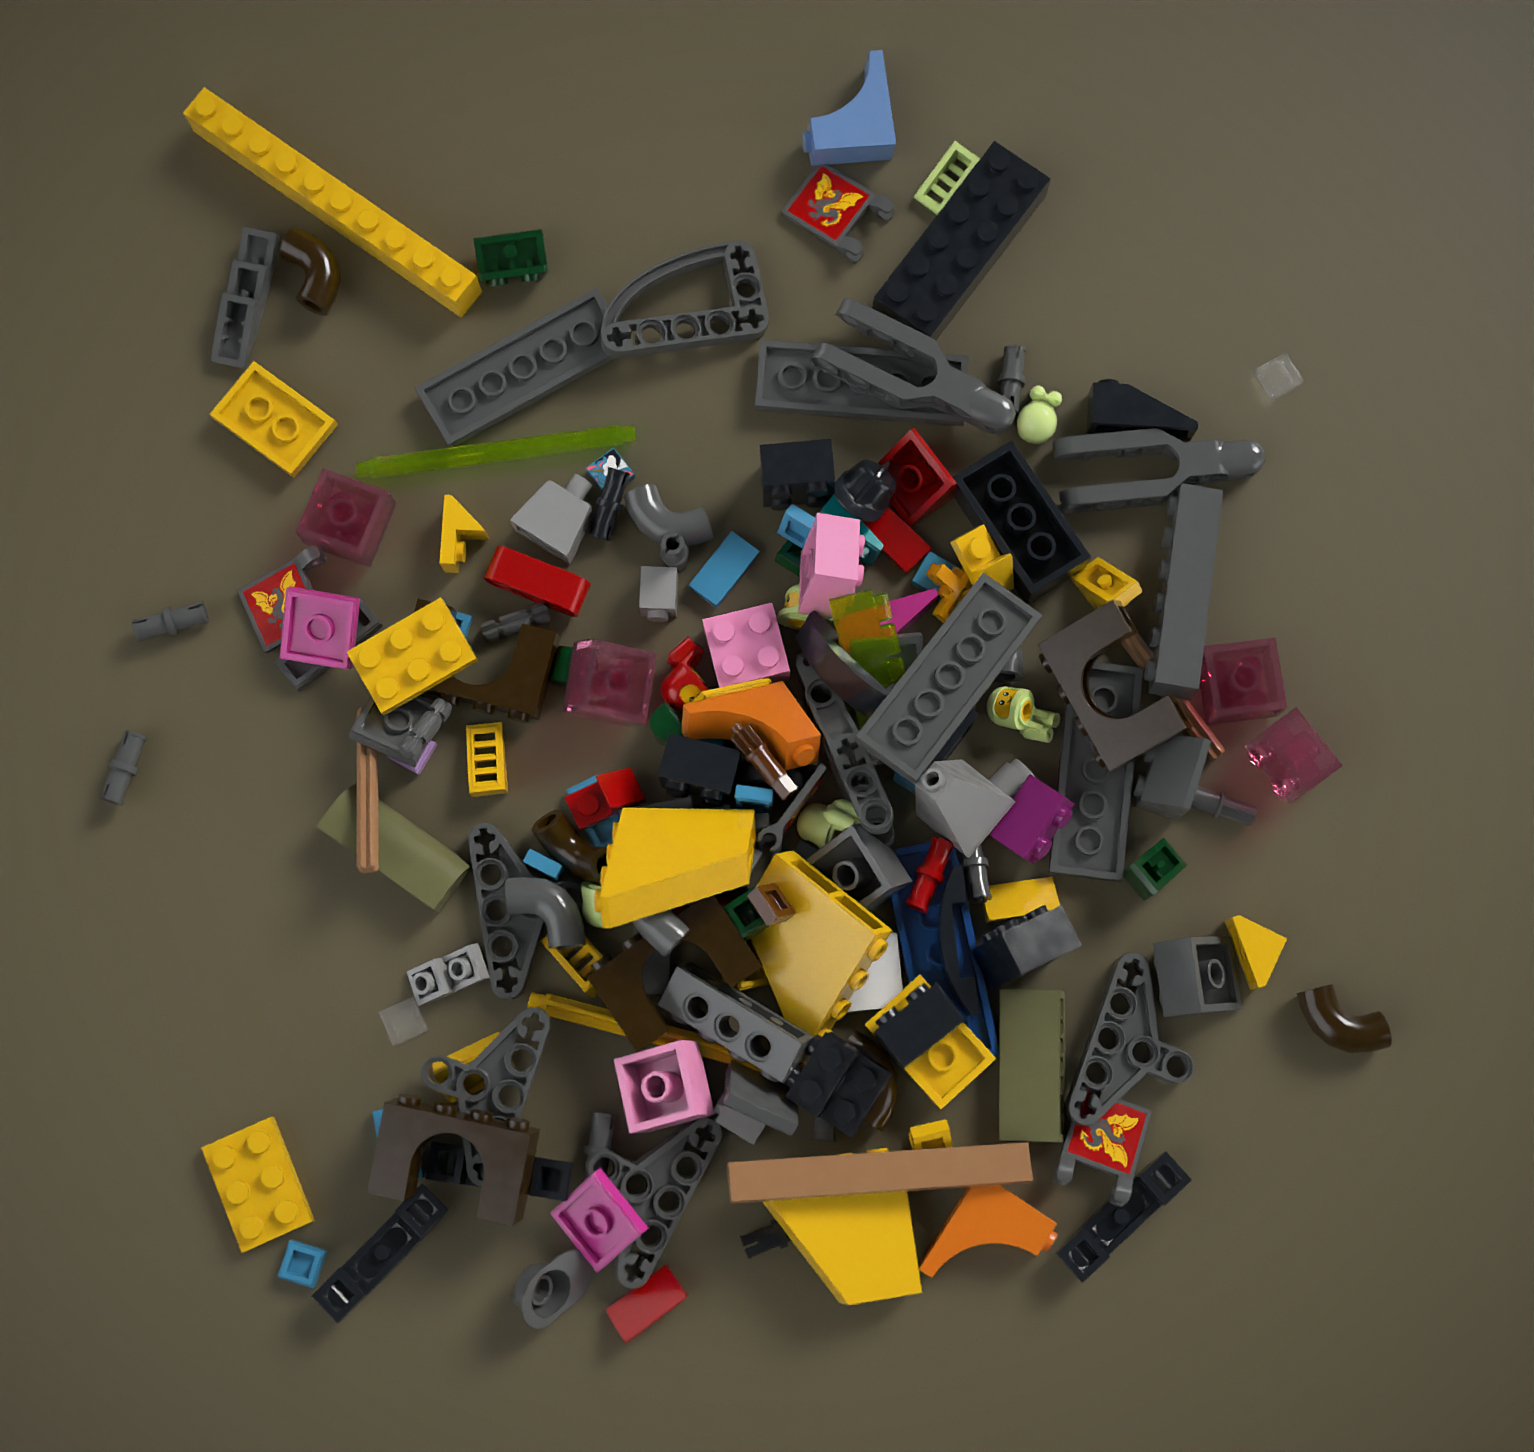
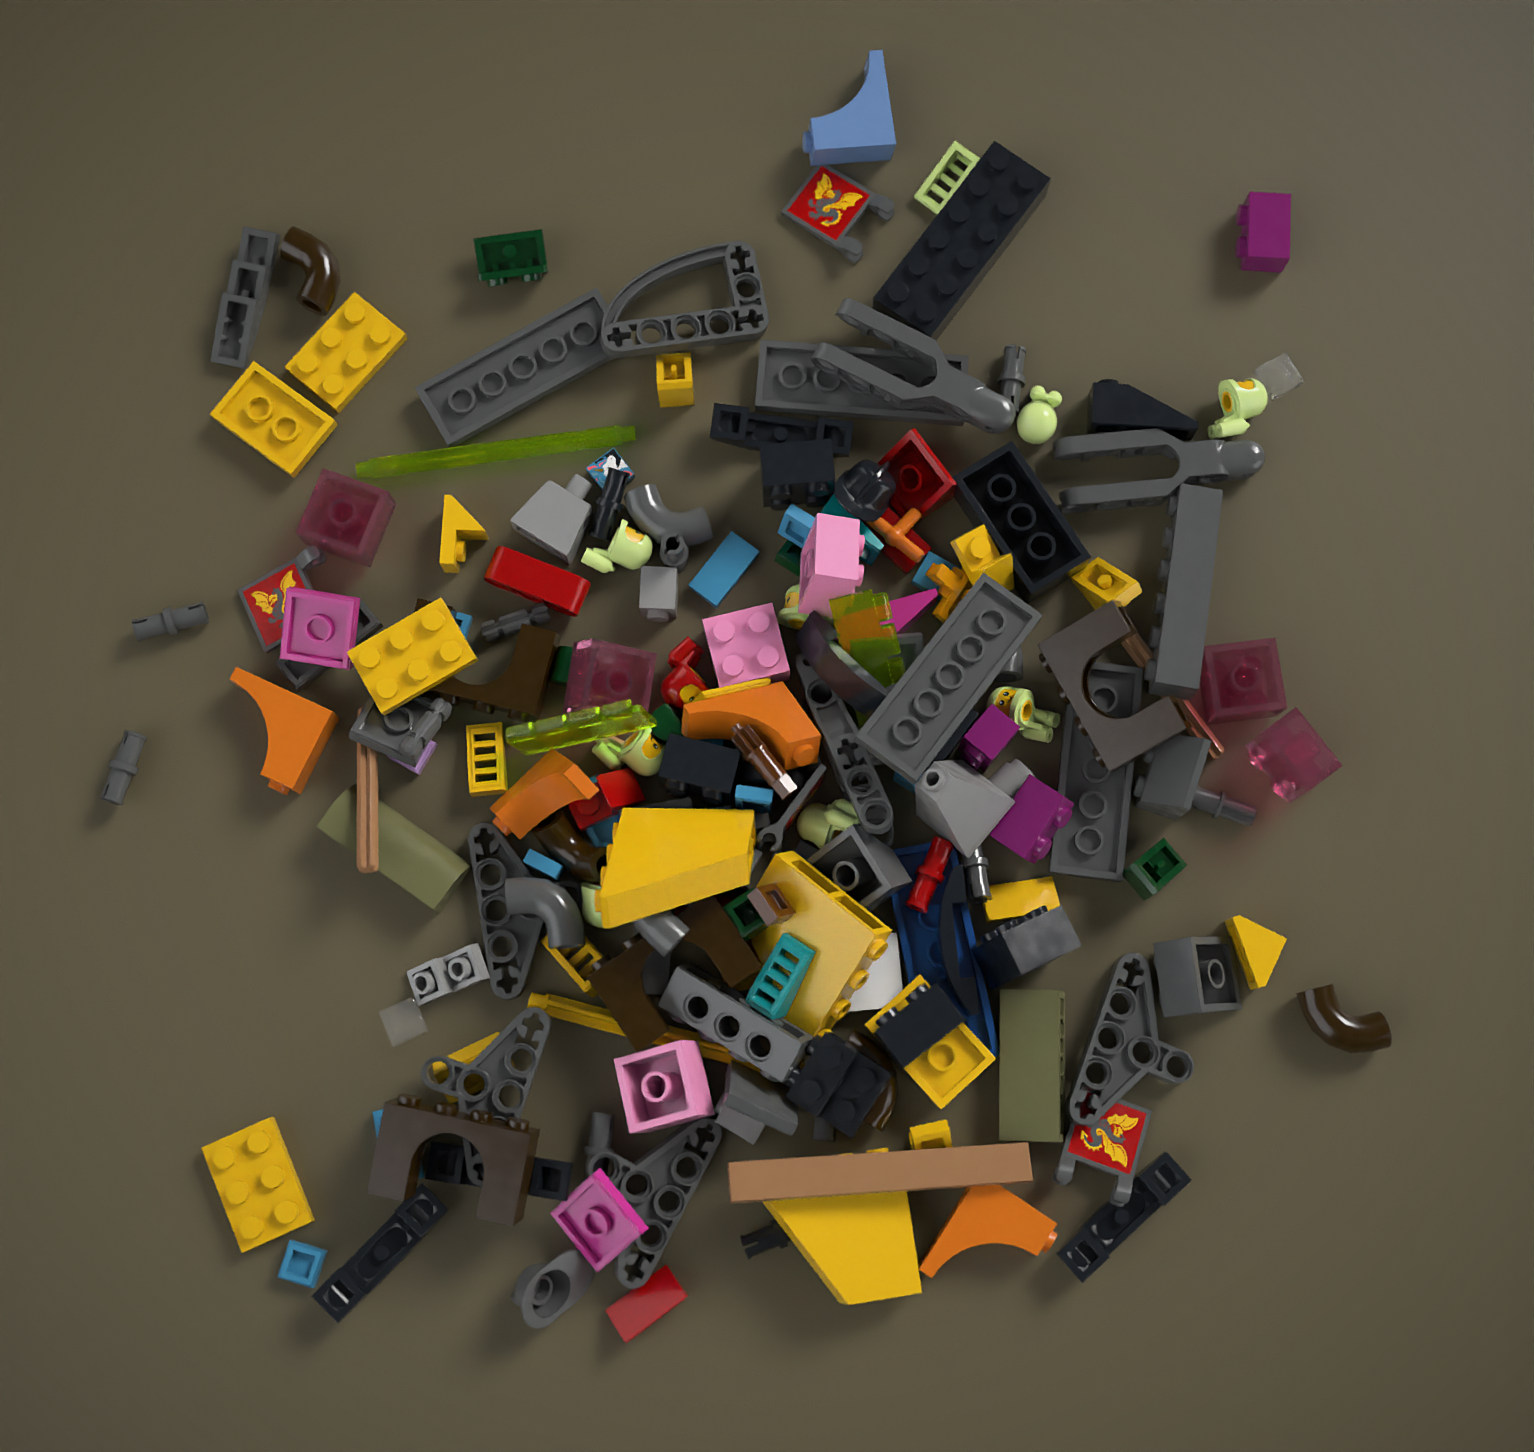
yellow brick [183,87,482,318] -> none
none -> orange arch [229,667,340,796]
none -> yellow plate [284,292,408,414]
none -> orange arch [489,748,599,839]
none -> clear neon green windscreen [506,700,657,756]
none -> yellowish green piece [580,519,653,573]
none -> yellowish green piece [592,723,666,776]
none -> yellow slope [656,352,695,408]
none -> black slope [710,403,853,458]
none -> teal slope [745,933,816,1020]
none -> orange piece [864,508,925,563]
none -> magenta brick [957,704,1020,773]
none -> yellowish green piece [1207,378,1268,440]
none -> magenta brick [1236,192,1291,273]

